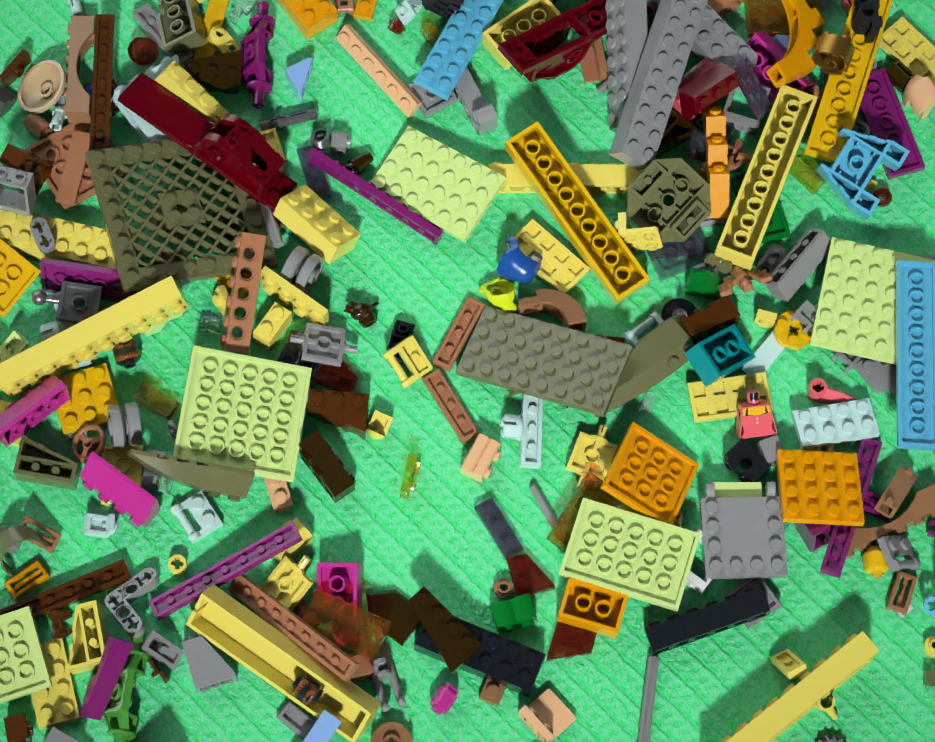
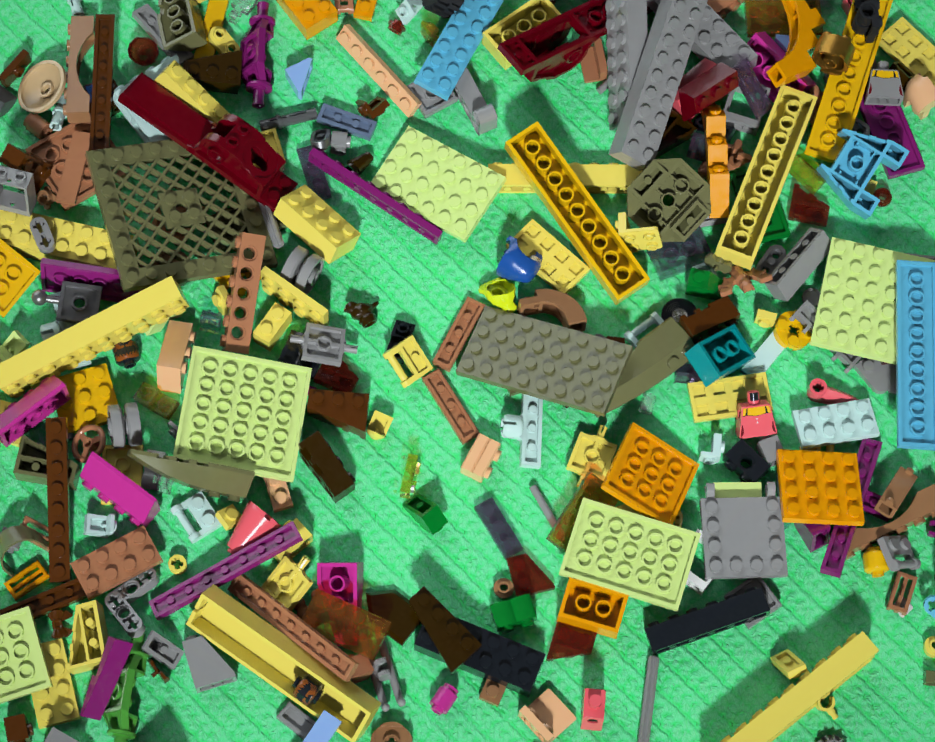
none -> medium nougat plate [37,186,57,210]
none -> reddish brown plate [45,417,72,582]
none -> nougat plate [70,525,163,600]
none -> light nougat wedge [156,320,196,394]
none -> light yellow plate [215,504,241,531]
none -> coral cone [227,500,281,554]
none -> sand blue plate [316,103,377,141]
none -> reddish brown bracket [356,96,390,119]
none -> green slope [402,493,448,535]
none -> coral torso [580,688,606,731]
none -> panel [674,363,700,384]
none -> light aqua bracket [699,433,725,465]
none -> clear red wing [788,183,830,227]
none -> light grey piece [802,288,820,307]
none -> light grey torso [864,61,904,106]

